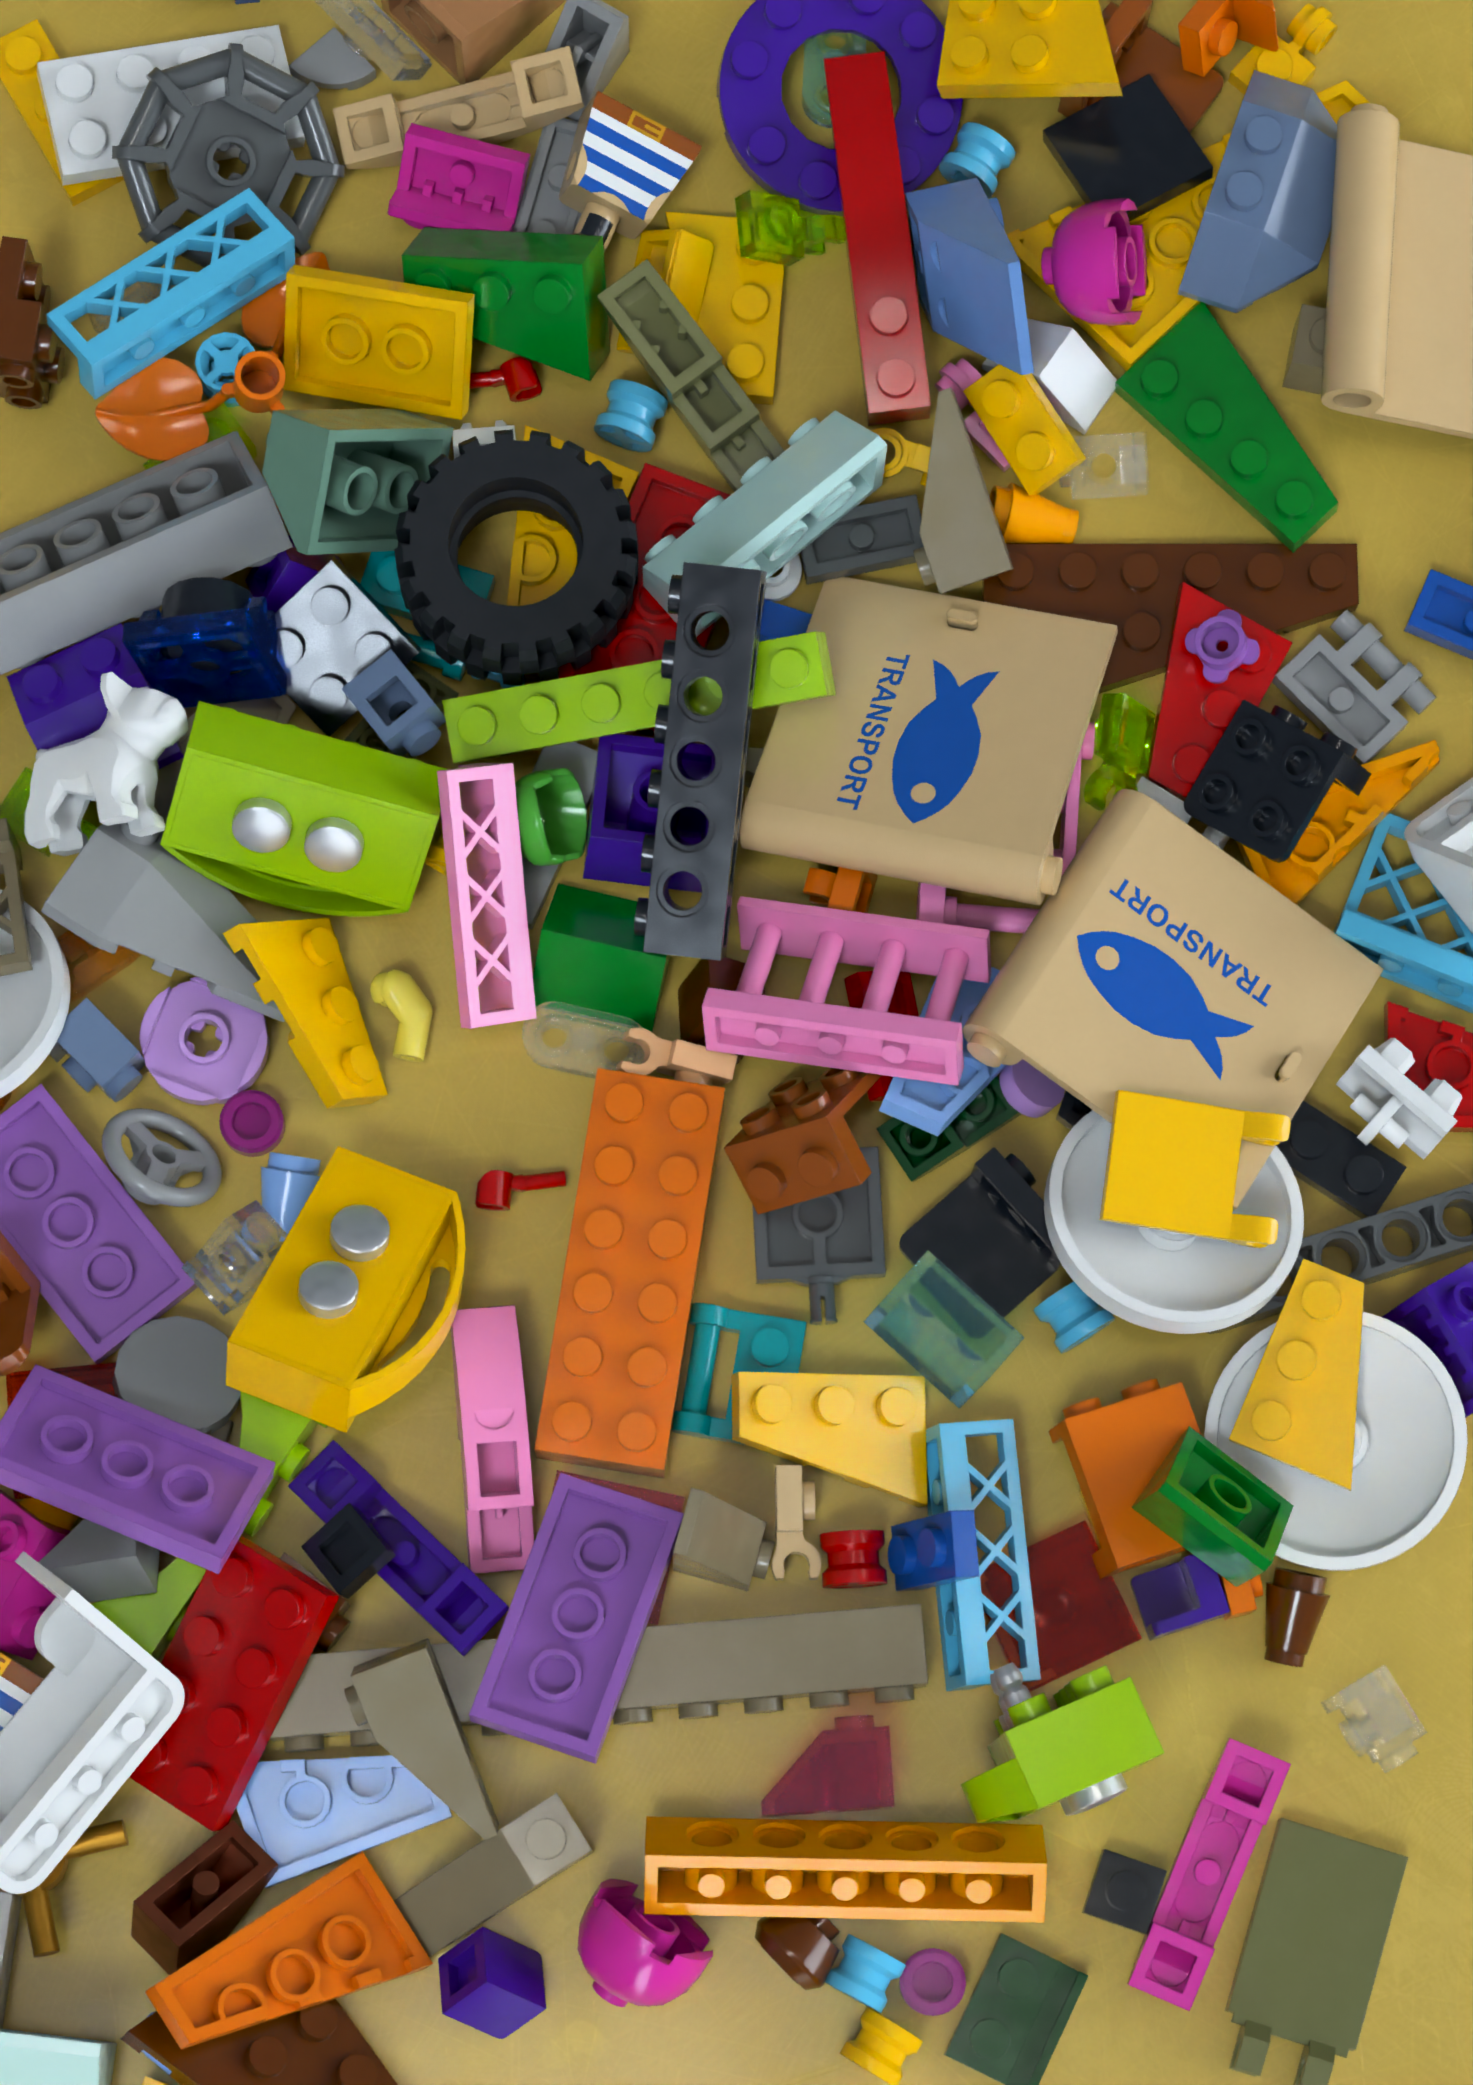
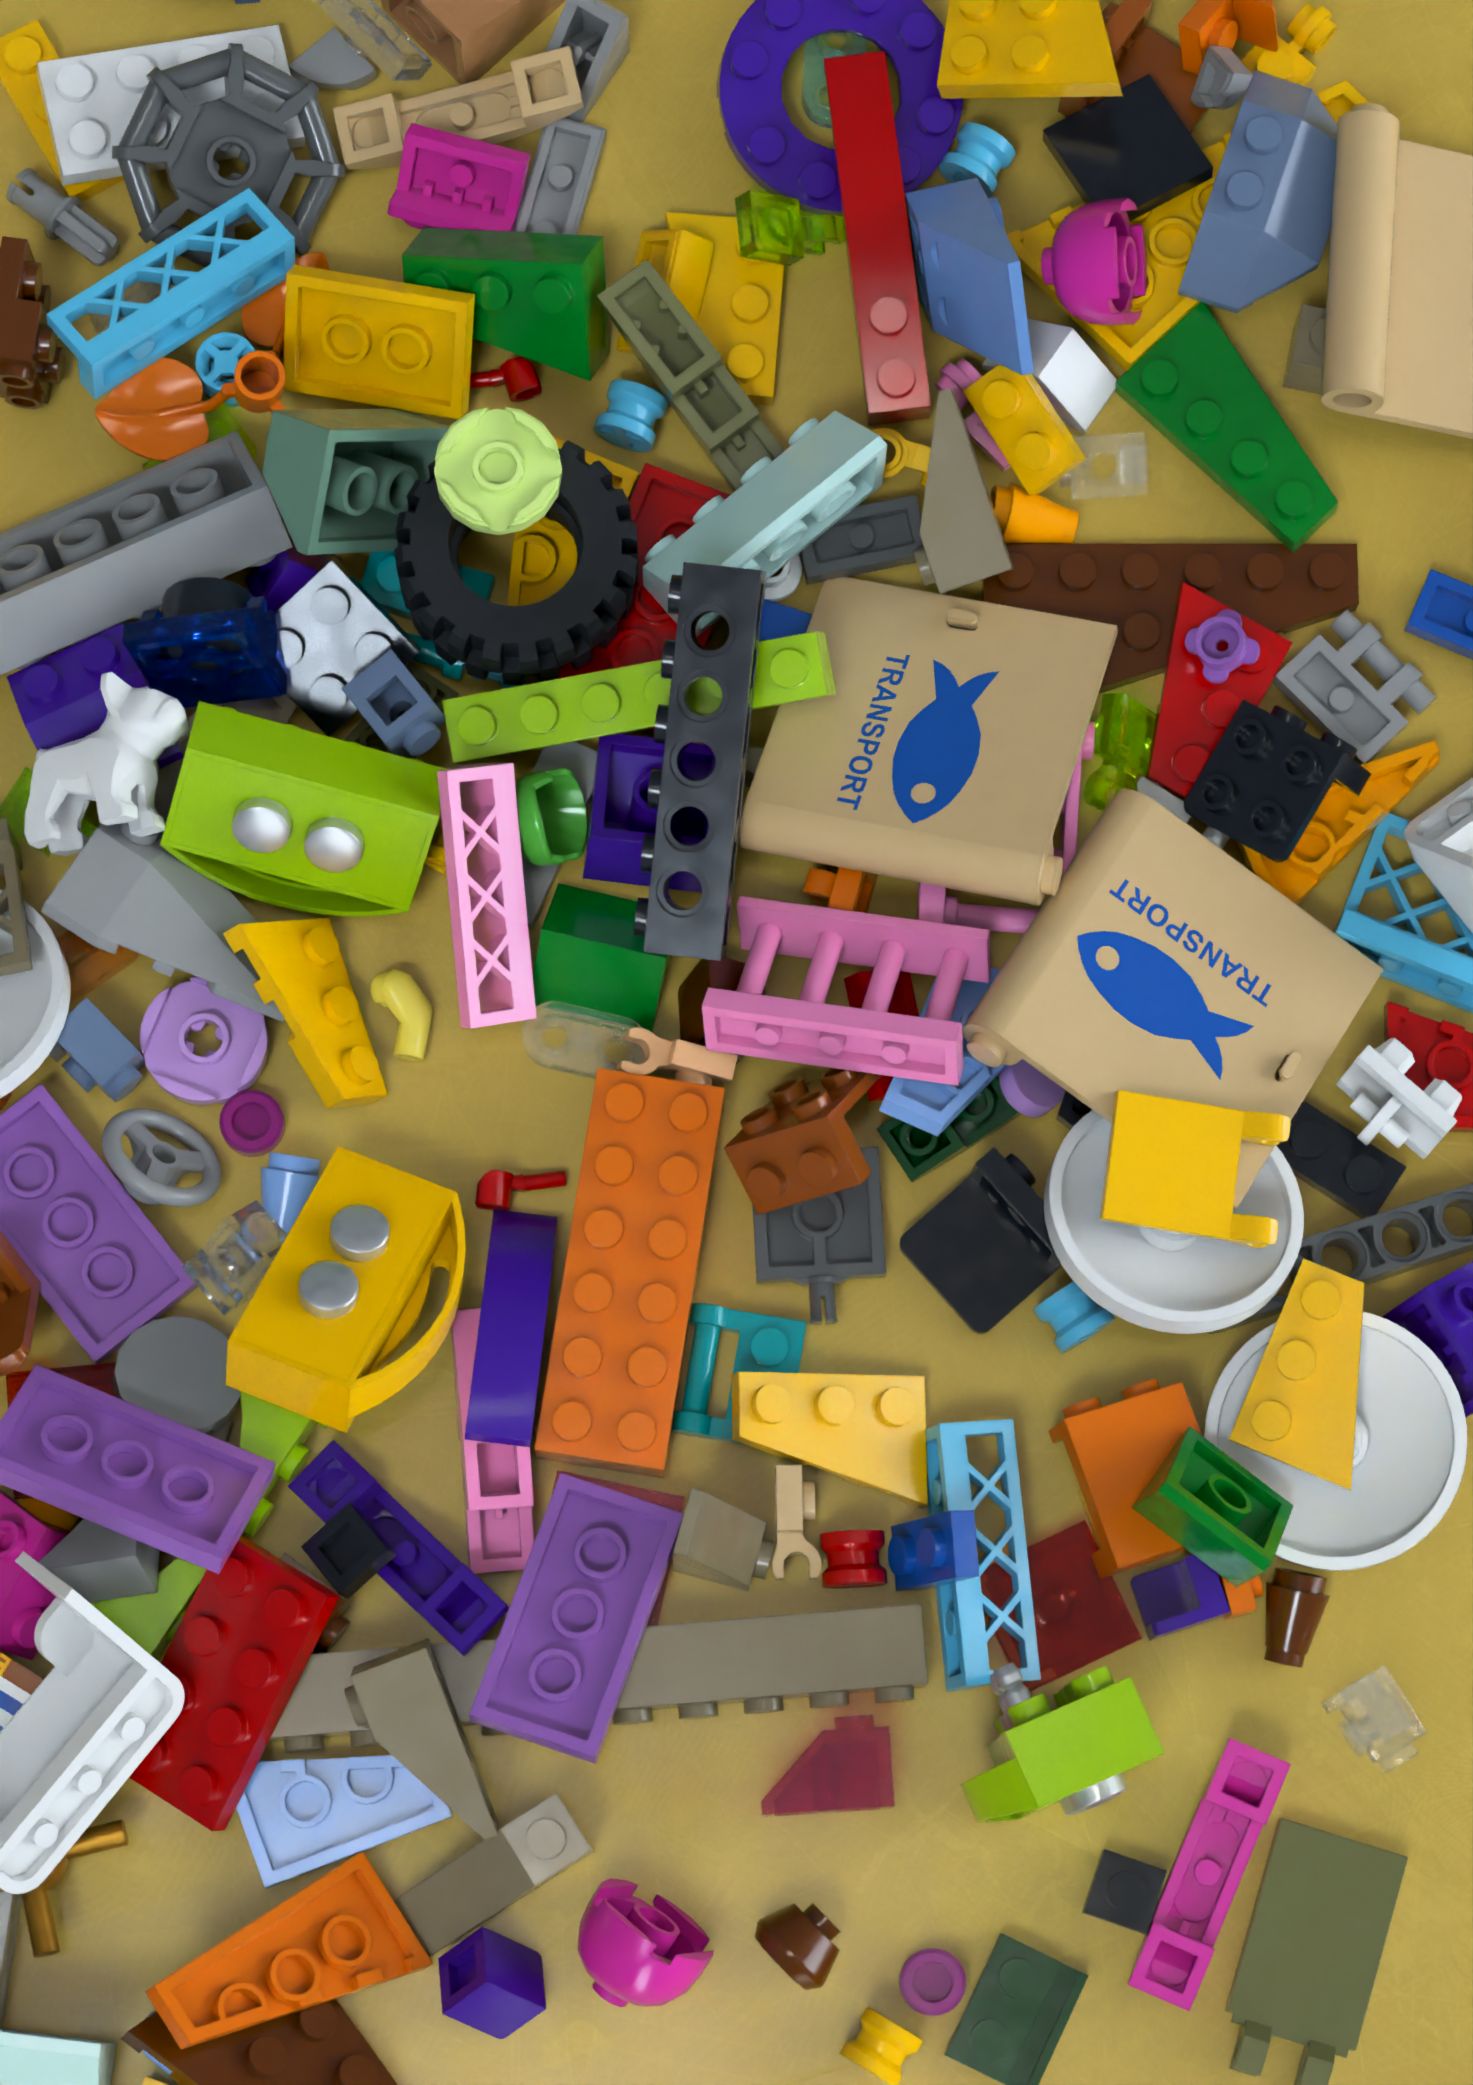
copper slope [131,1820,278,1975] -> none
torso [559,91,702,253] -> none
light orange brick [644,1816,1047,1923] -> none
medium azure wheel [825,1934,906,2013] -> none
clear light blue piece [863,1250,1025,1409] -> none
none -> light grey axle [6,168,120,267]
none -> yellowish green tile [434,407,563,535]
none -> dark purple slope [465,1209,557,1447]
none -> light grey tile [1190,45,1253,110]

